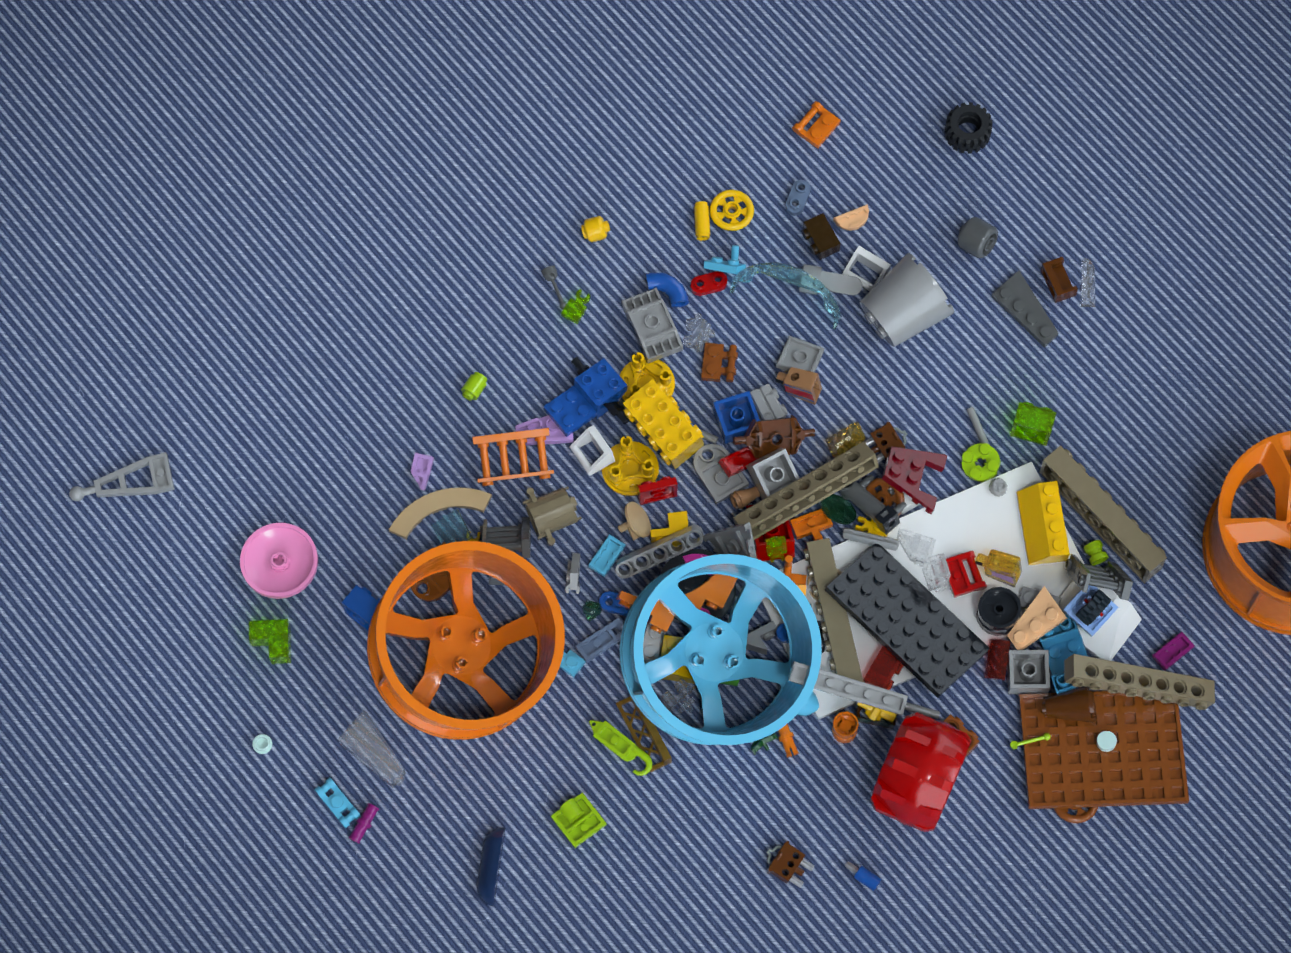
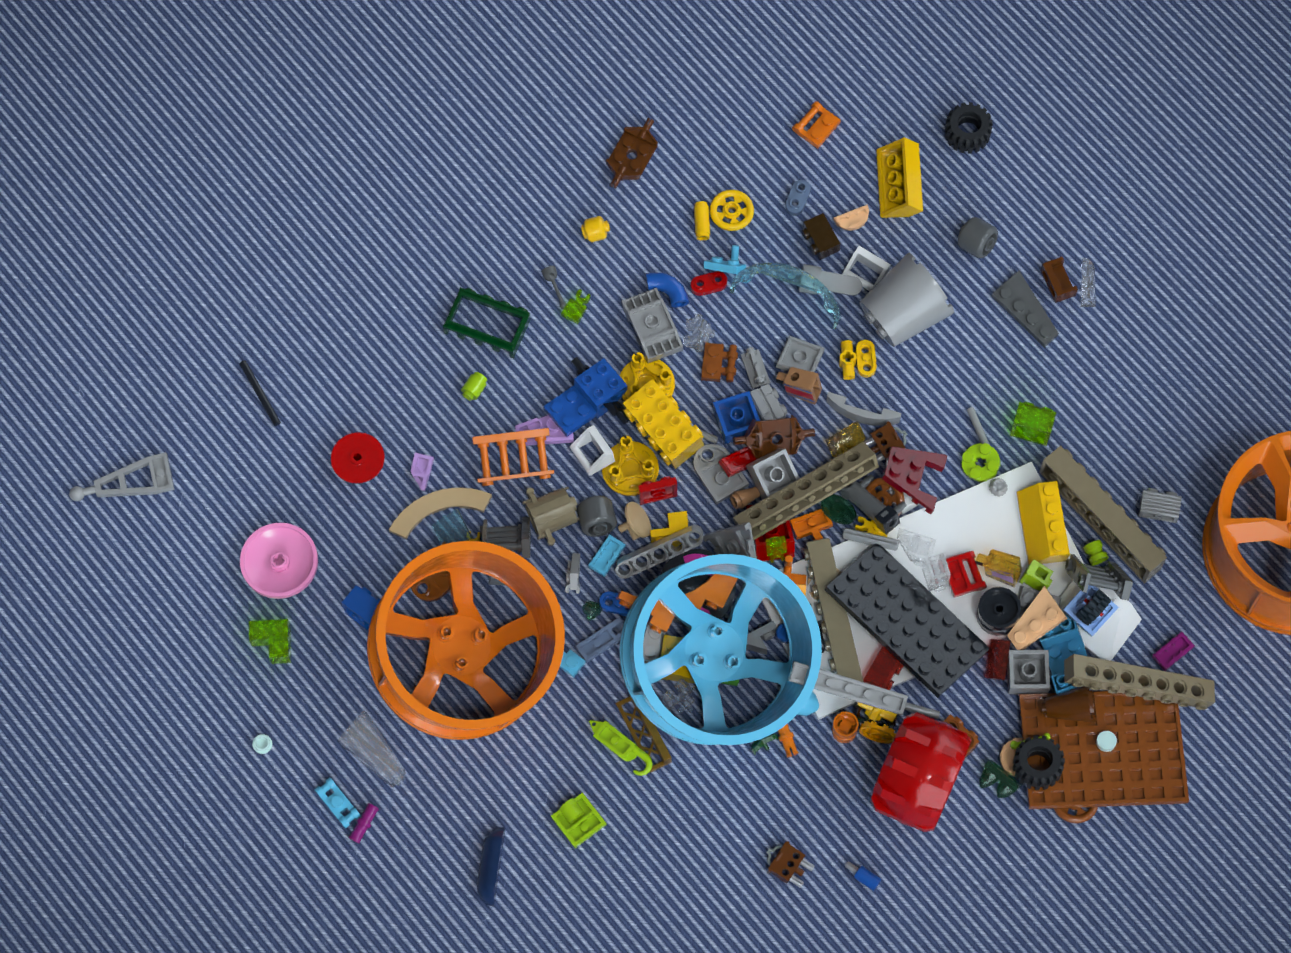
none -> black bar [239,360,281,426]
none -> red piece [331,432,385,484]
none -> dark green window [443,287,531,359]
none -> dark grey head [577,496,617,537]
none -> reddish brown plate [606,118,658,189]
none -> light grey hinge [741,347,770,389]
none -> light grey slope [826,392,902,426]
none -> yellow axle [839,340,857,380]
none -> yellow plate [856,340,877,378]
none -> light orange wheel [859,721,896,744]
none -> yellow slope [876,137,923,218]
none -> clear green tile [979,760,1022,798]
none -> light nougat plate [1000,738,1023,777]
none -> black tyre [1012,735,1065,790]
none -> lime brick [1019,559,1054,591]
none -> light grey brick [1138,488,1182,523]

